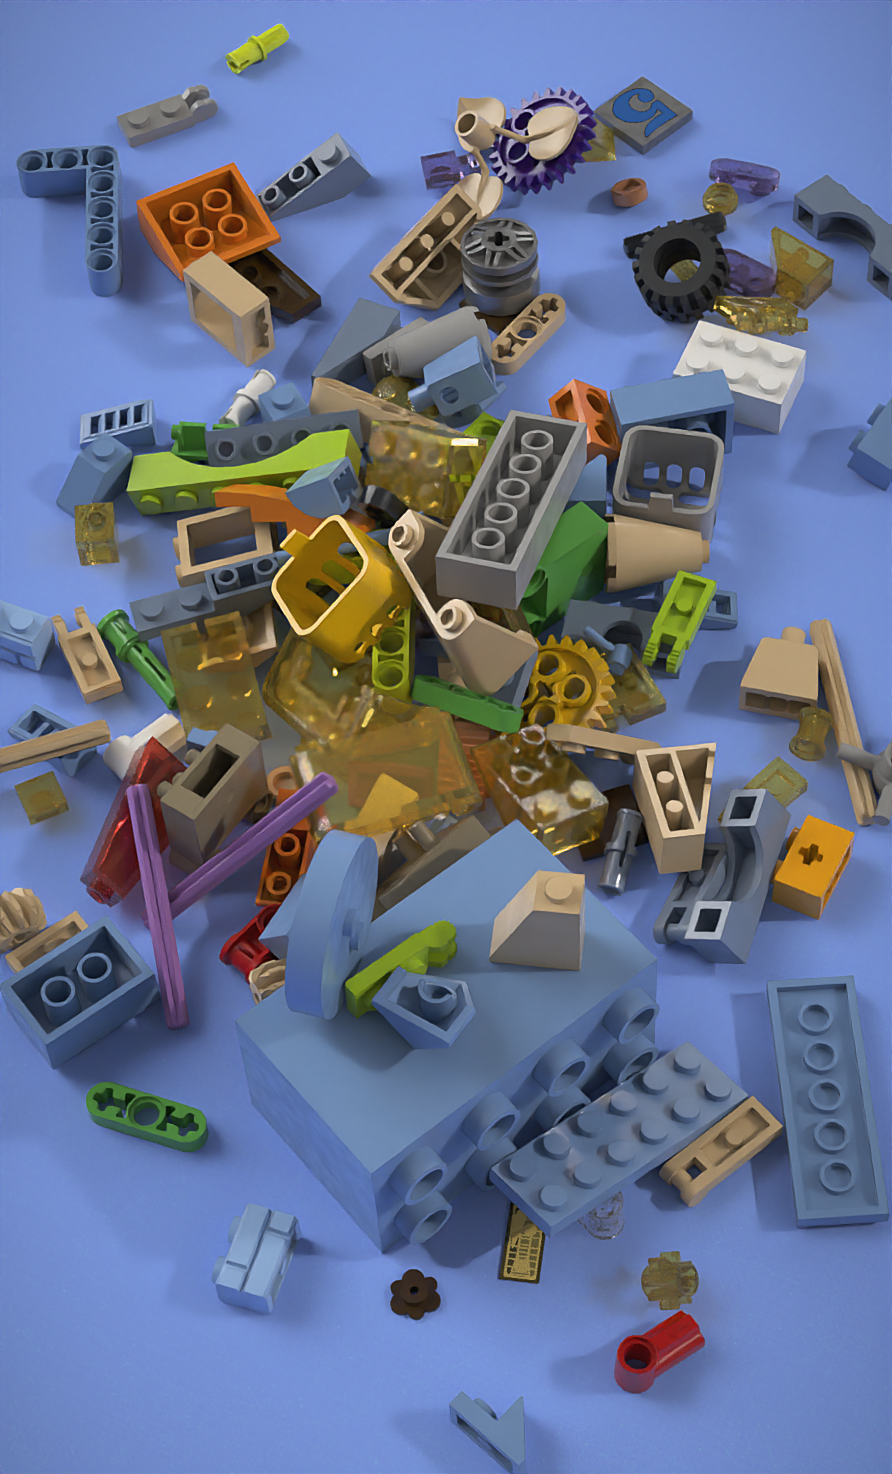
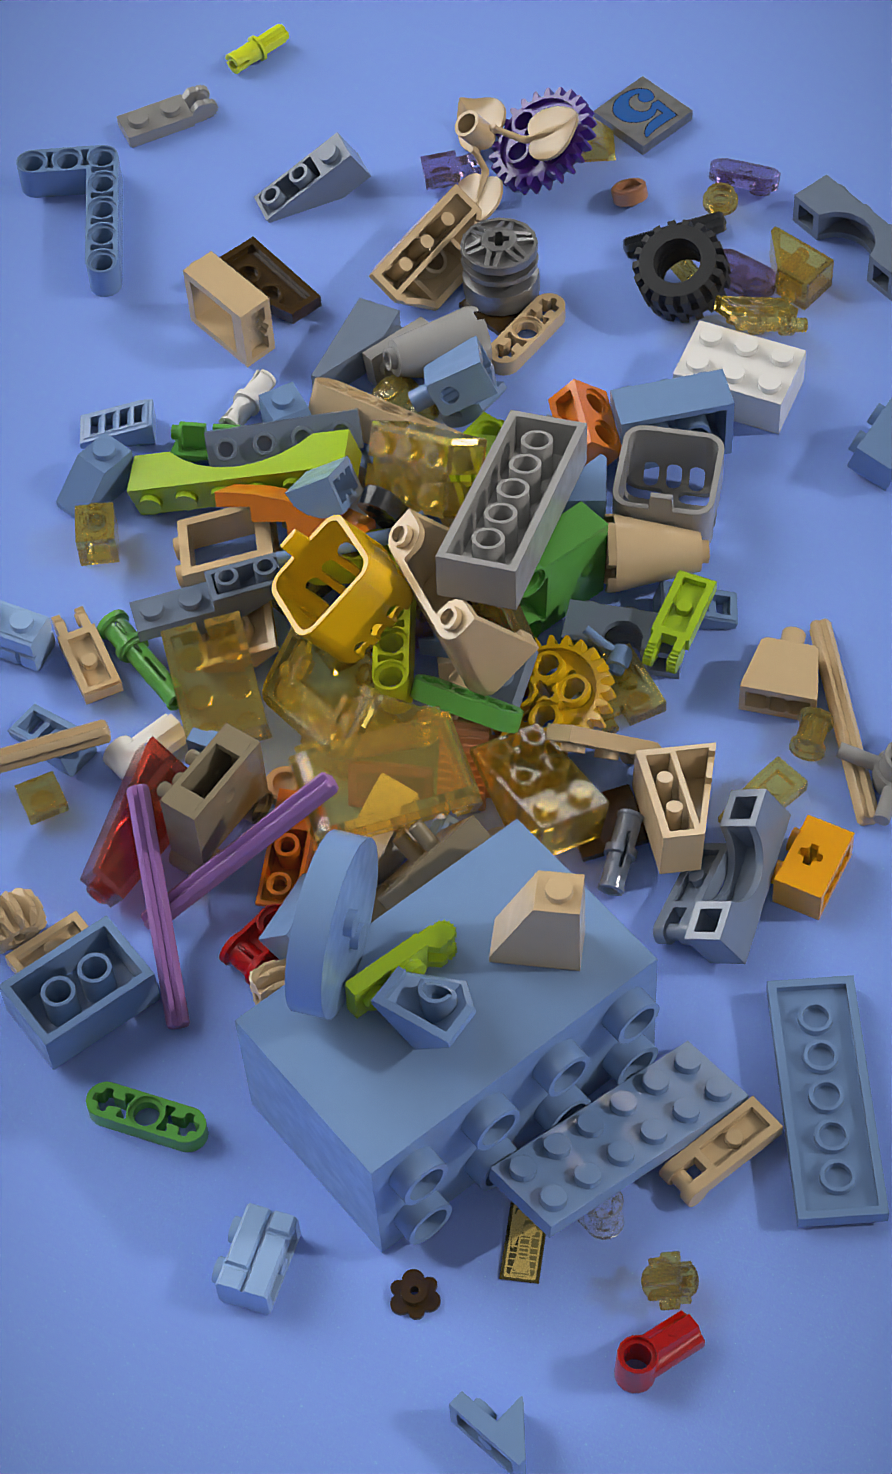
orange slope [136,162,281,282] -> none

